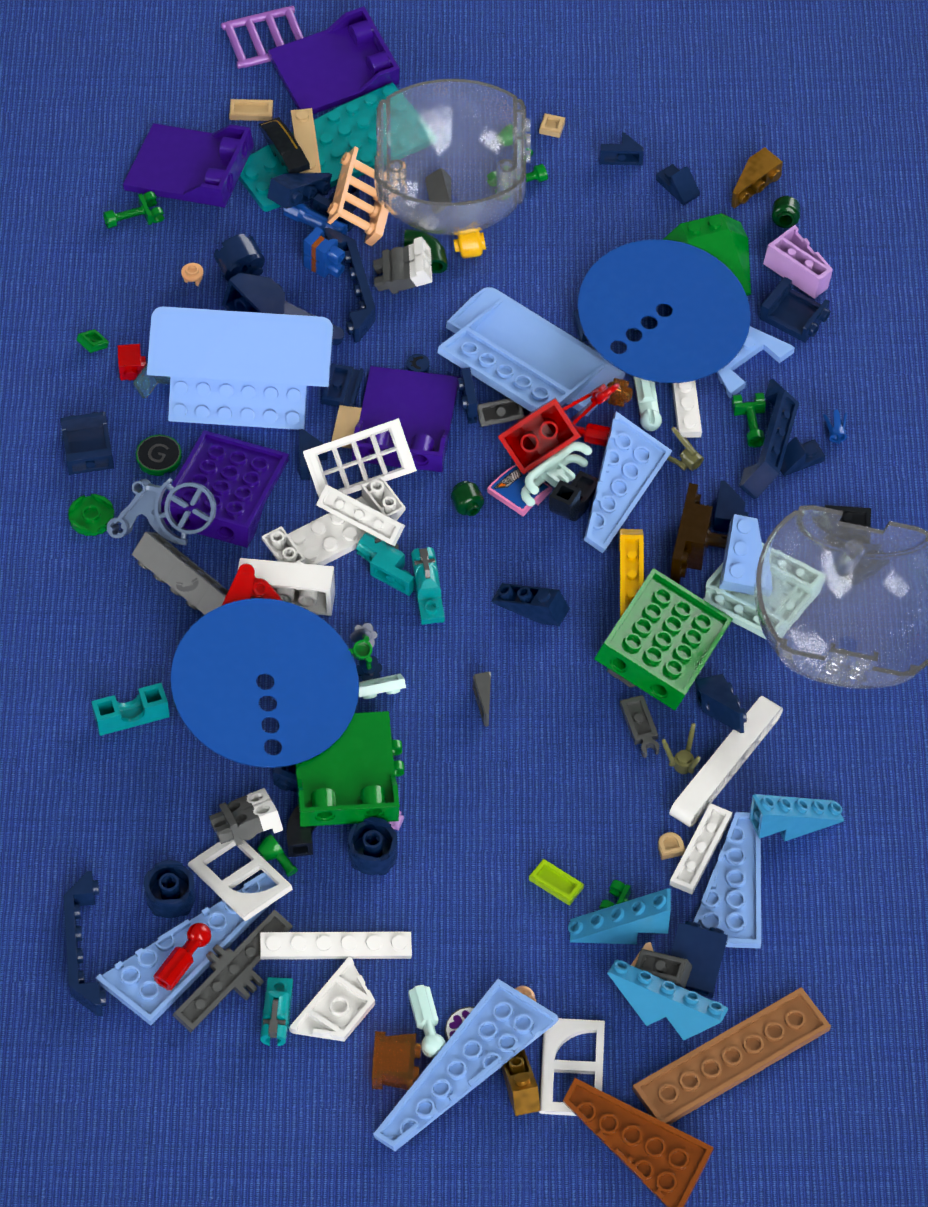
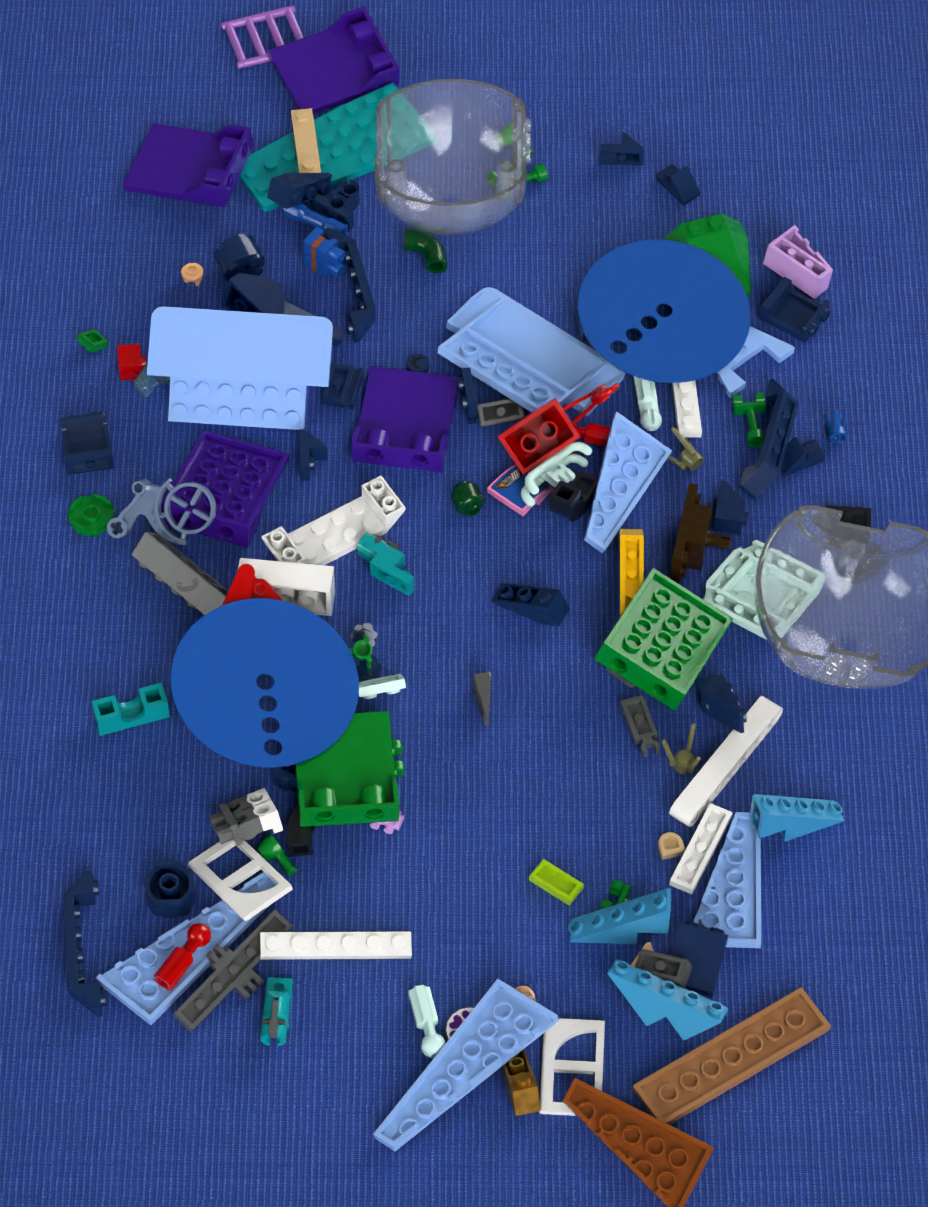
green bar [103,191,165,229] -> none
black tile [136,434,182,476] -> none
tan tile [229,99,273,121] -> none
black slope [259,117,310,173] -> none
white wing [289,957,375,1042] -> none
white piece [303,418,417,497] -> none
white plate [316,484,405,546] -> none
light nougat fence [327,146,399,246] -> none
tan tile [331,405,362,449] -> none
dark blue brick [348,817,398,875] -> none
clear orange hips [372,1031,421,1090] -> none
dark grey hips [373,236,432,294] -> none
teal plate [411,547,445,625] -> none
dark grey slope [425,168,451,214] -> none
yellow head [453,228,486,259] -> none
tan tile [539,113,565,138] -> none
clear orange gear [606,378,633,407] -> none
light blue wedge [719,514,770,598] -> none
pearl gold slope [731,147,783,209] -> none
dark green head [772,196,800,228] -> none

